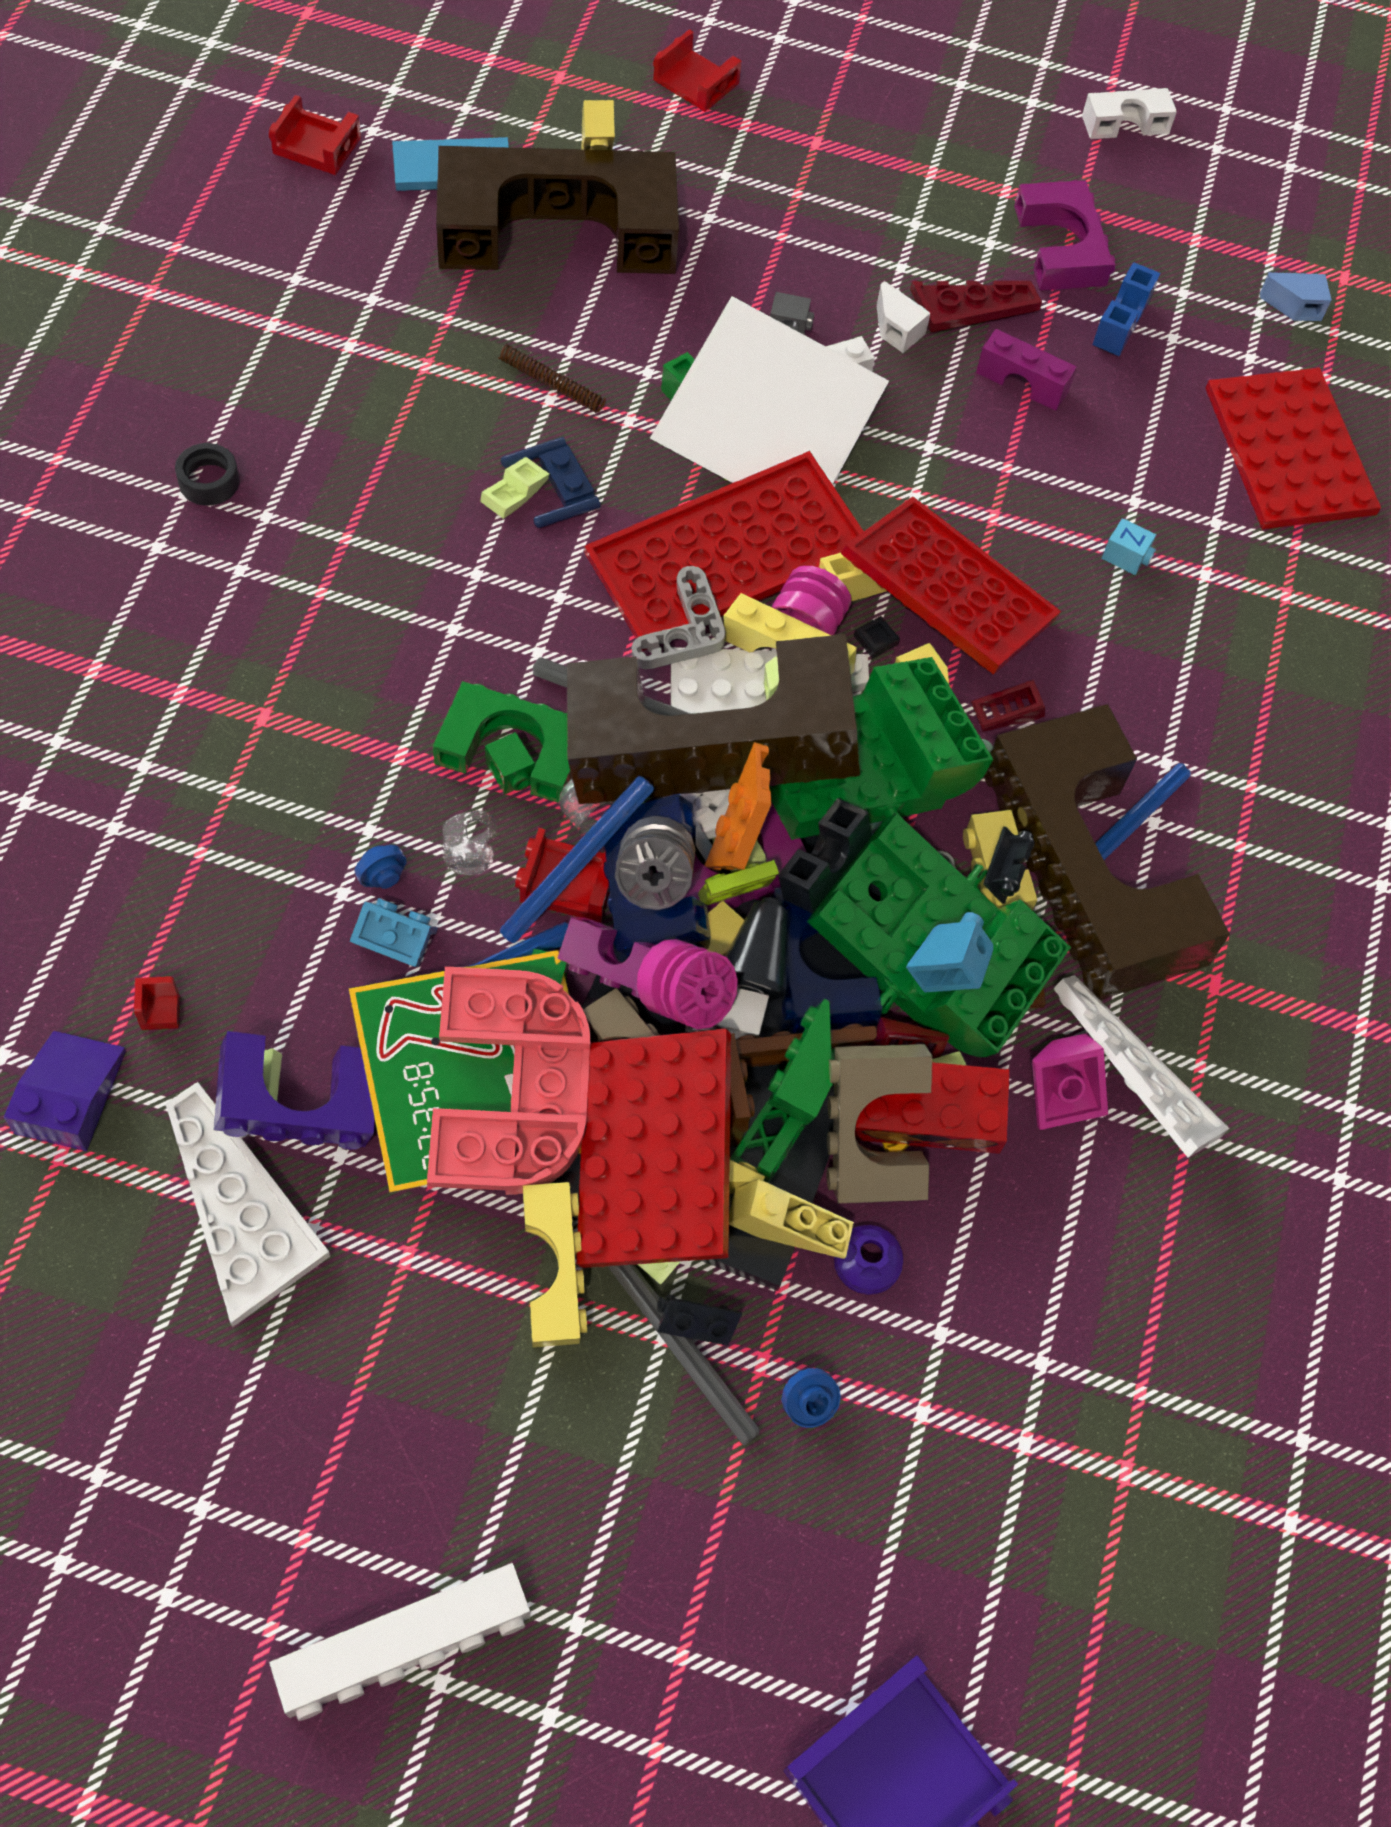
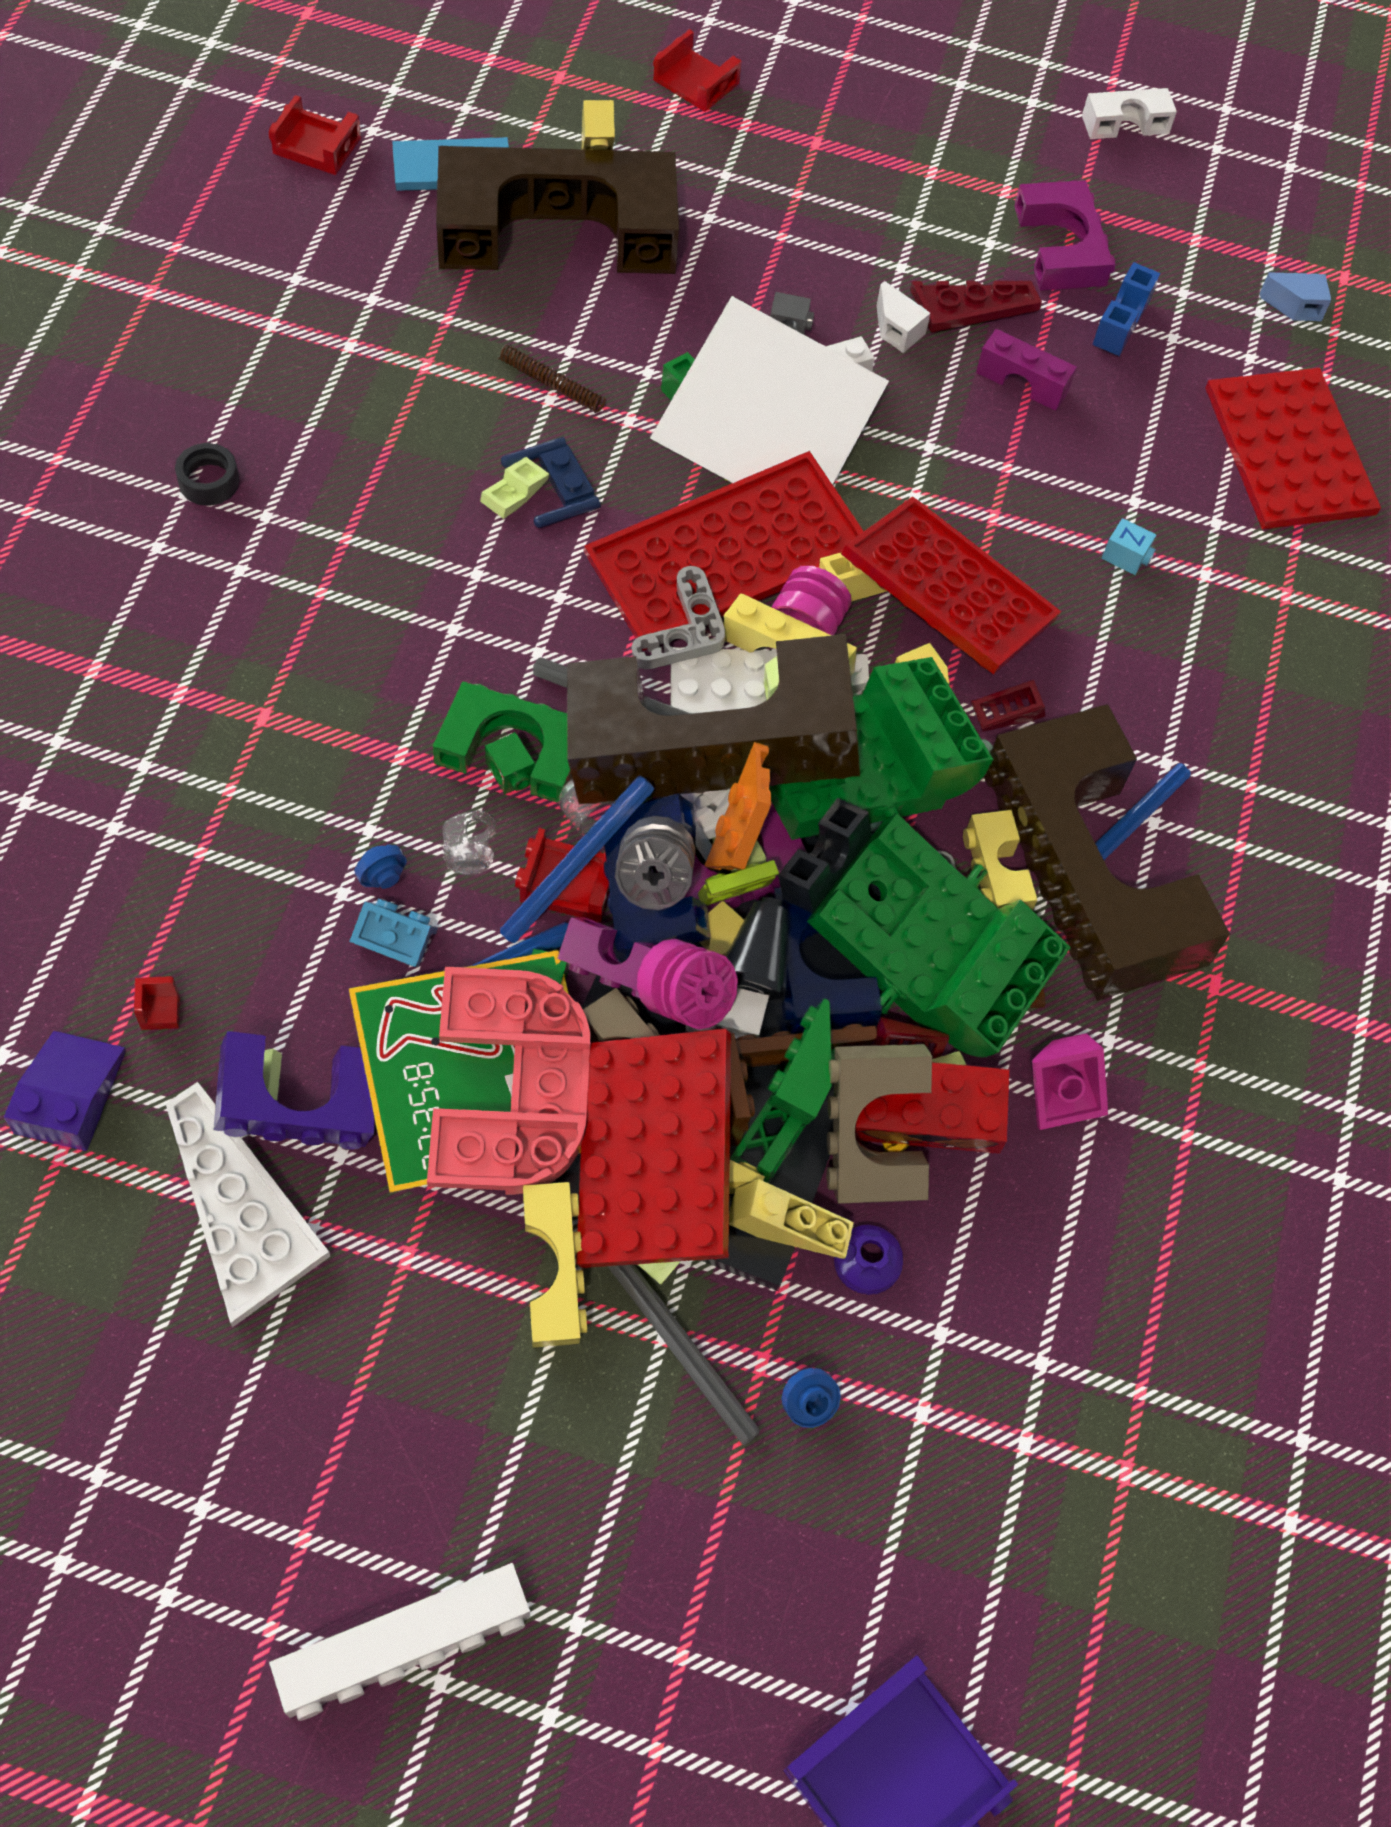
black hinge [657,1294,742,1346] -> none
black tile [854,616,900,659] -> none
dark azure torso [906,912,994,992] -> none
black hinge [983,827,1035,904] -> none
white wing [1054,975,1229,1158] -> none

